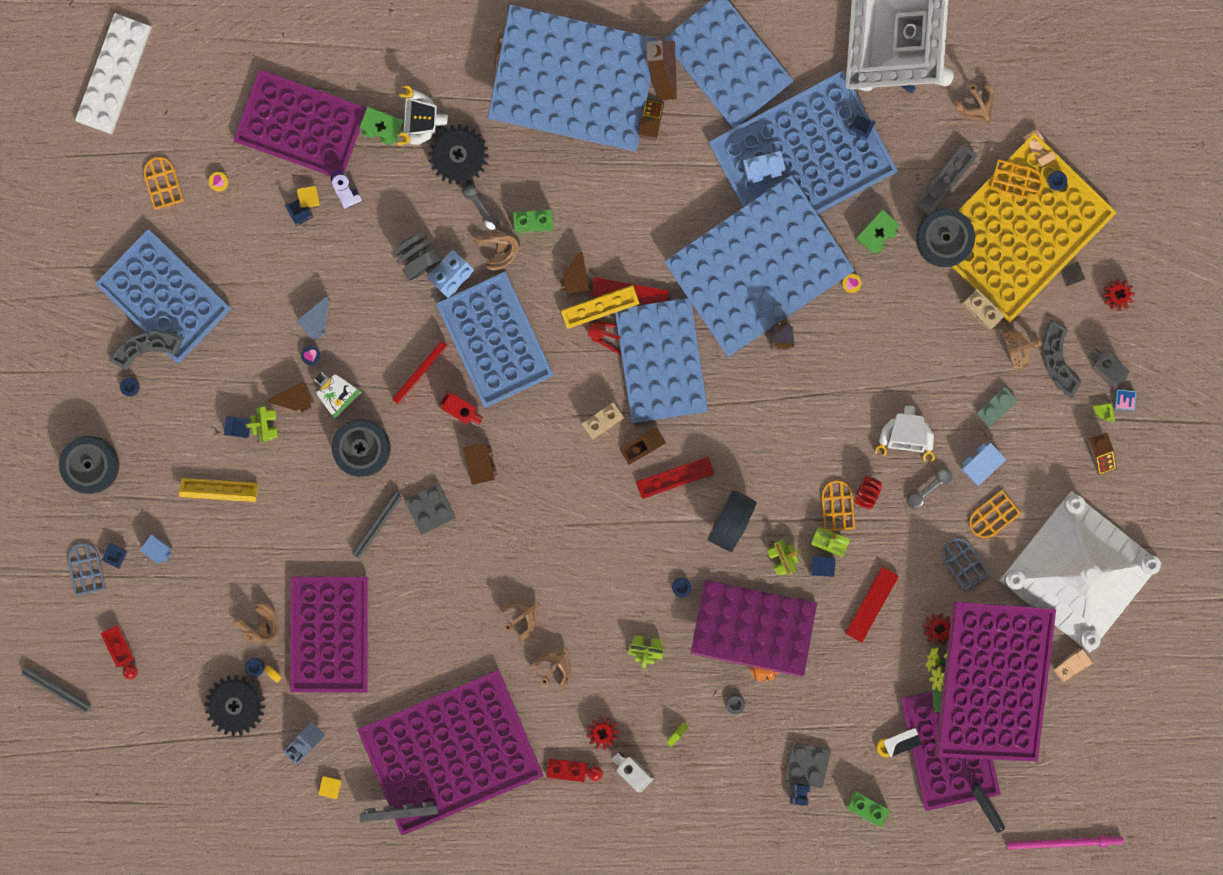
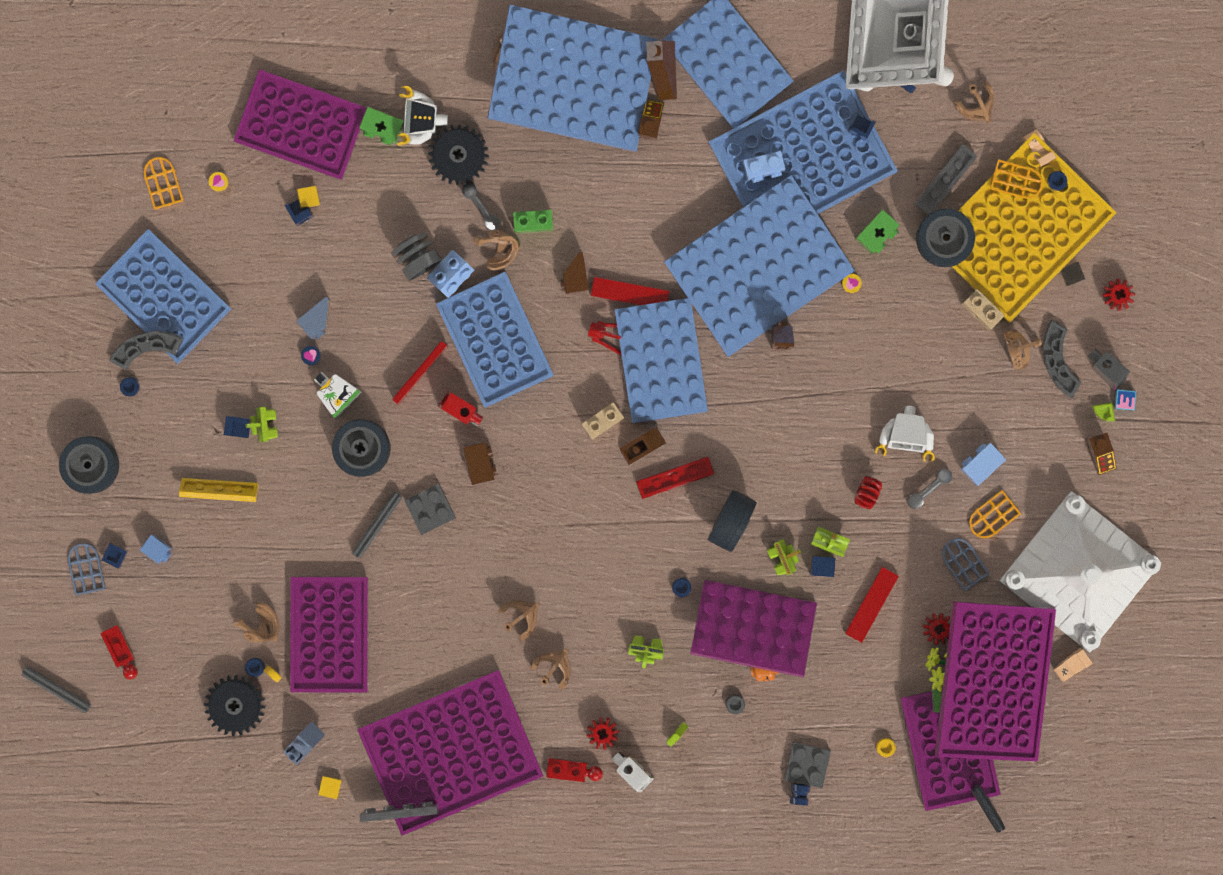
white plate [75,13,152,135] -> none
reddish brown slope [268,382,315,413] -> none
leg [330,170,362,209] -> none
yellow plate [561,285,640,329] -> none
light orange window [821,481,855,531] -> none
bright green brick [845,790,890,827] -> none
sticker [884,728,922,757] -> none
sand green plate [976,387,1018,427] -> none
dark pink bar [1007,835,1123,849] -> none

